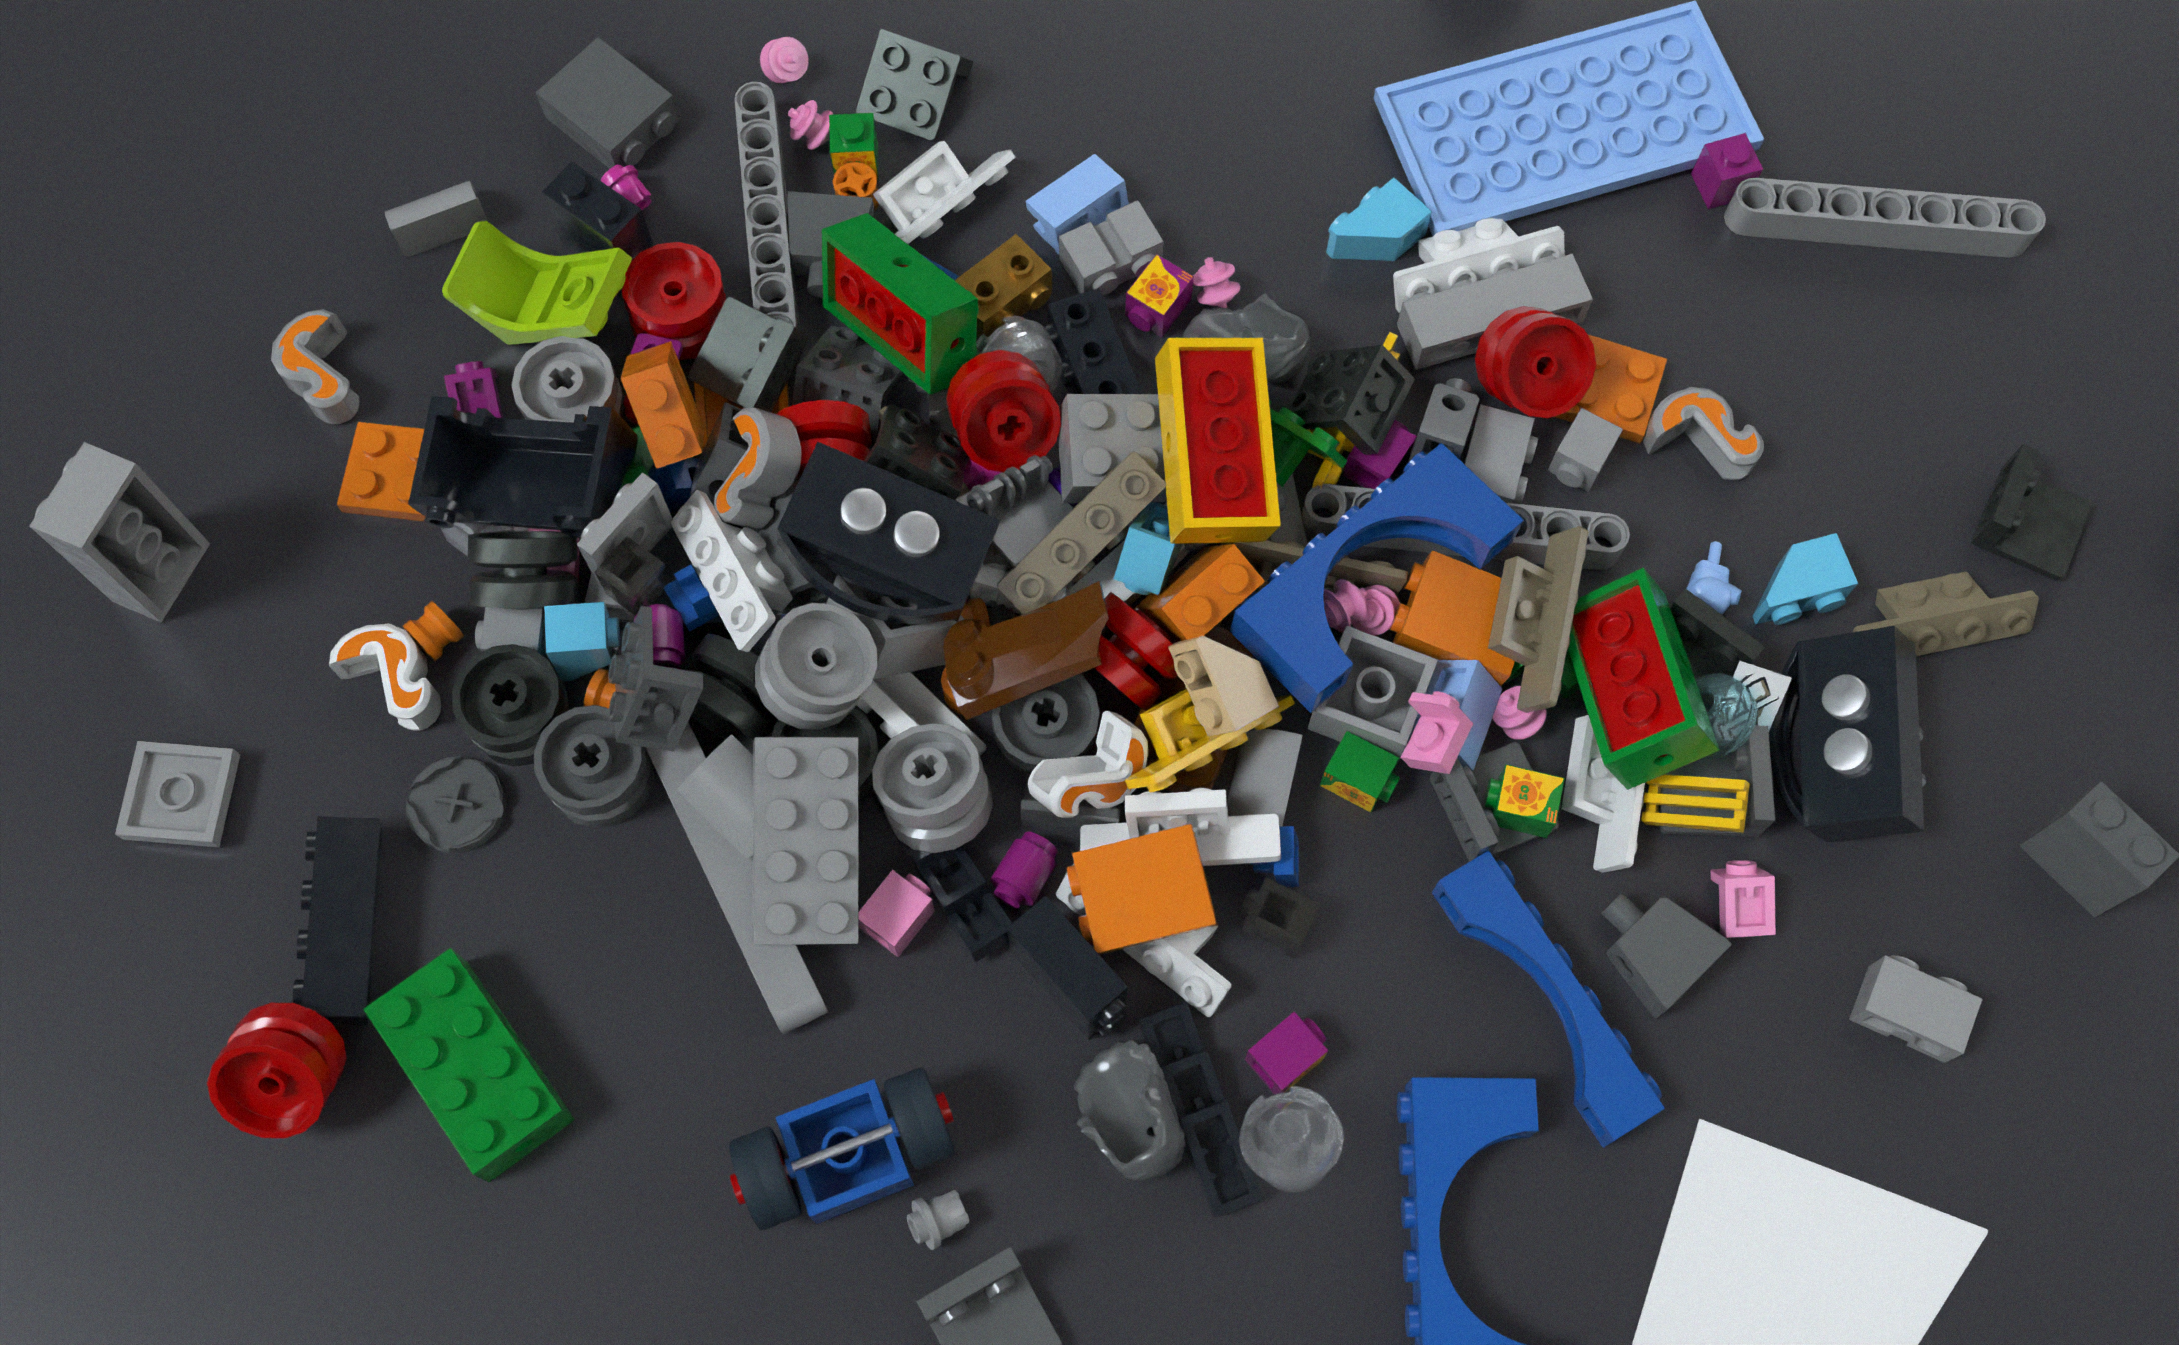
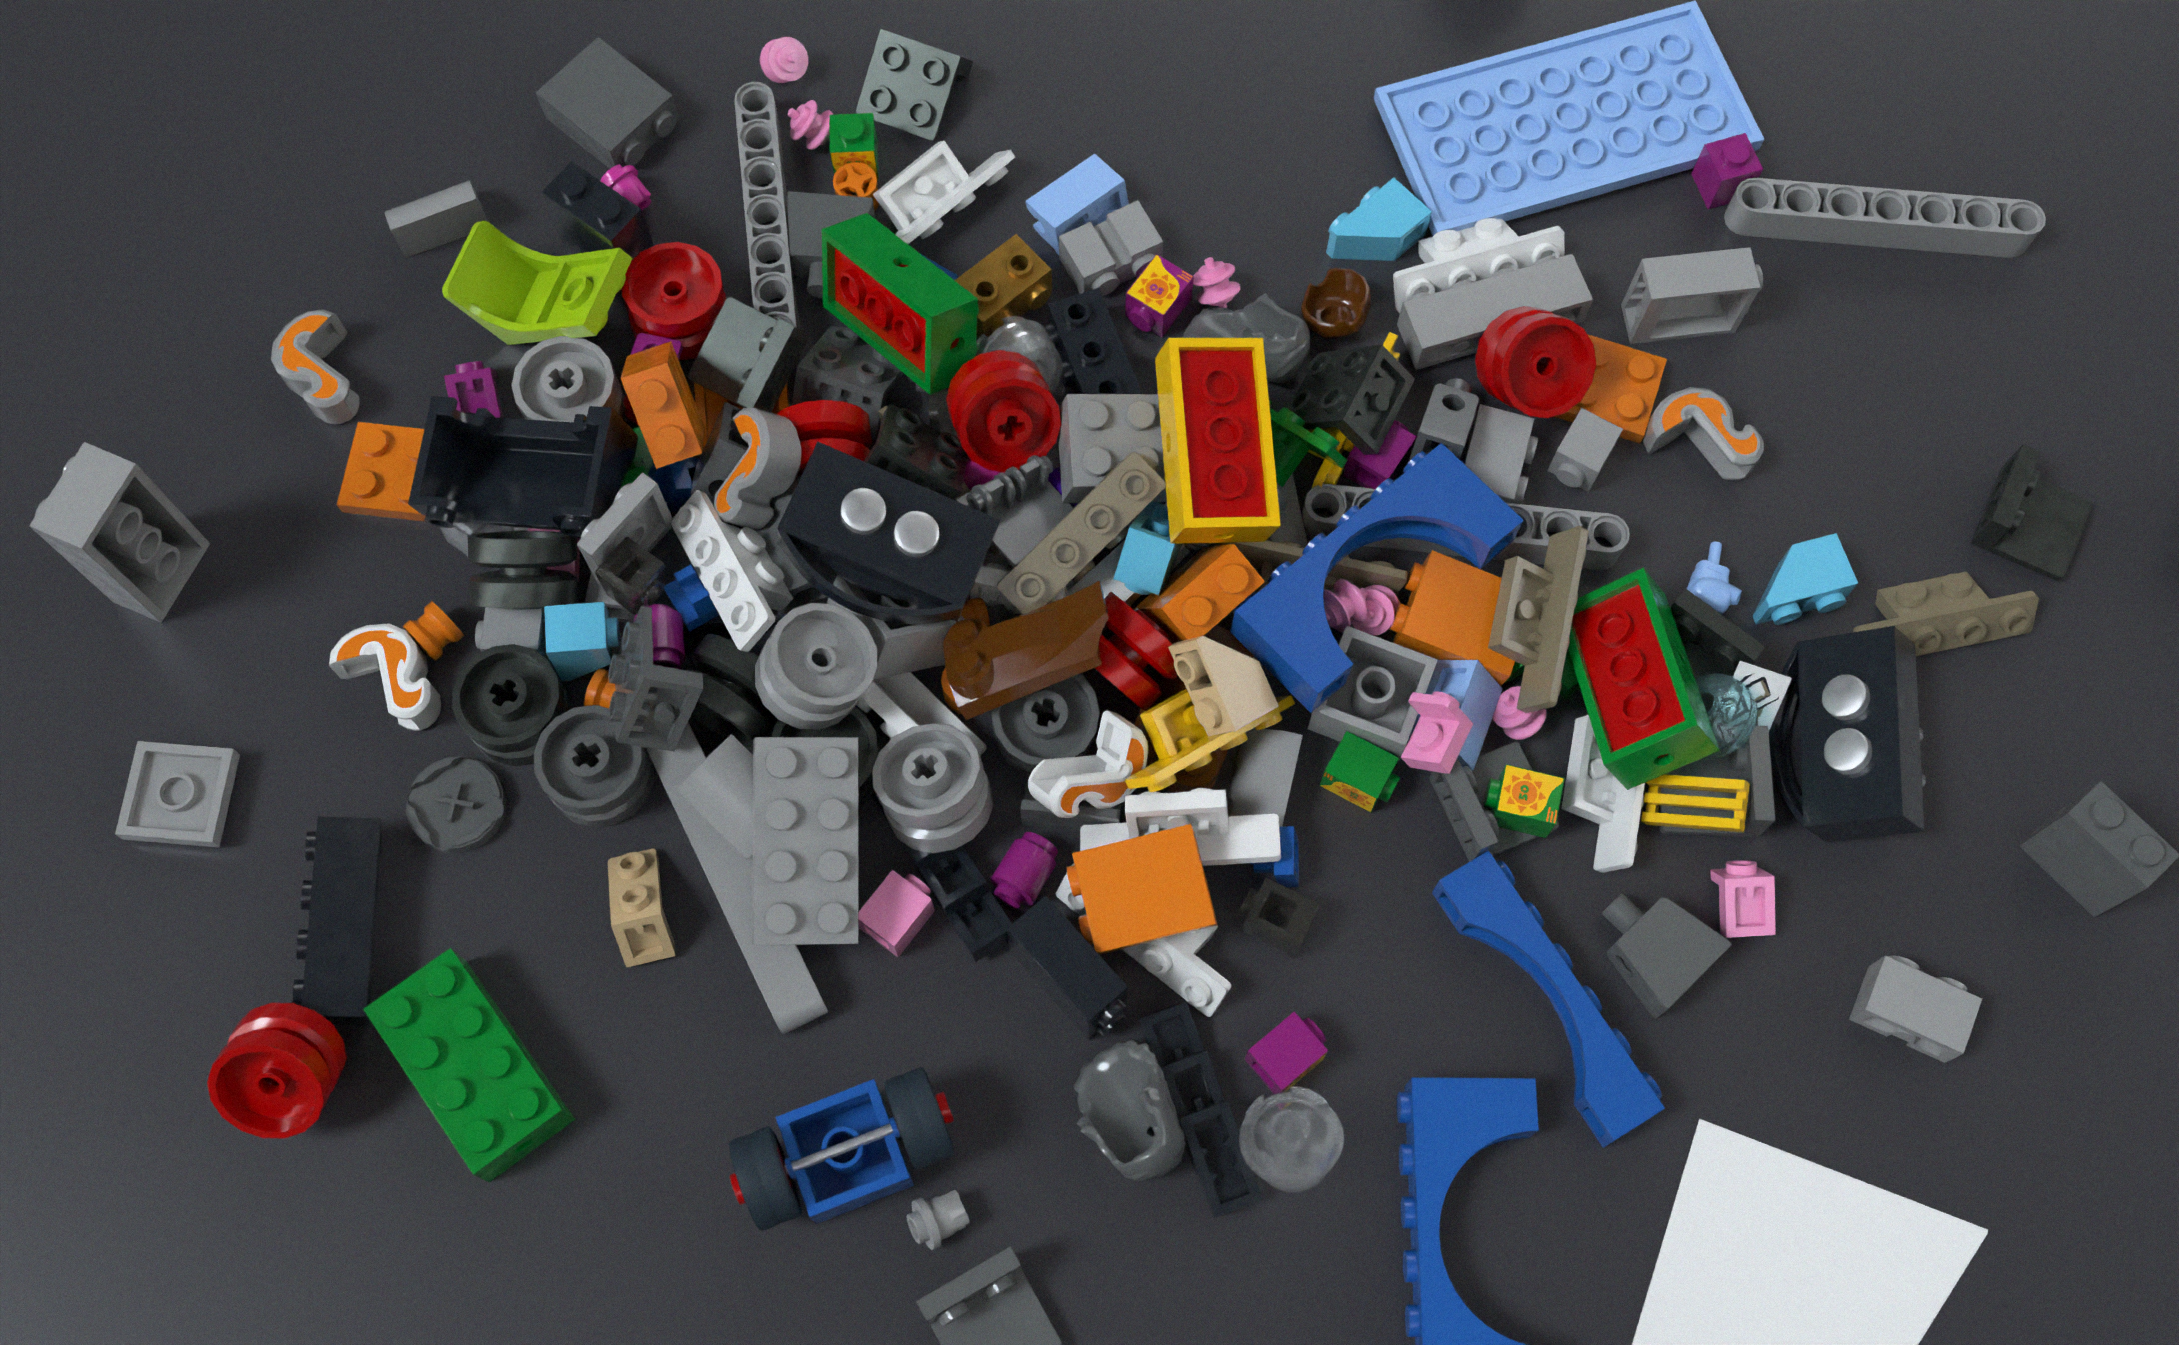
none -> tan bracket [608,849,676,968]
none -> reddish brown hair [1301,268,1371,339]
none -> light grey window [1621,247,1763,344]

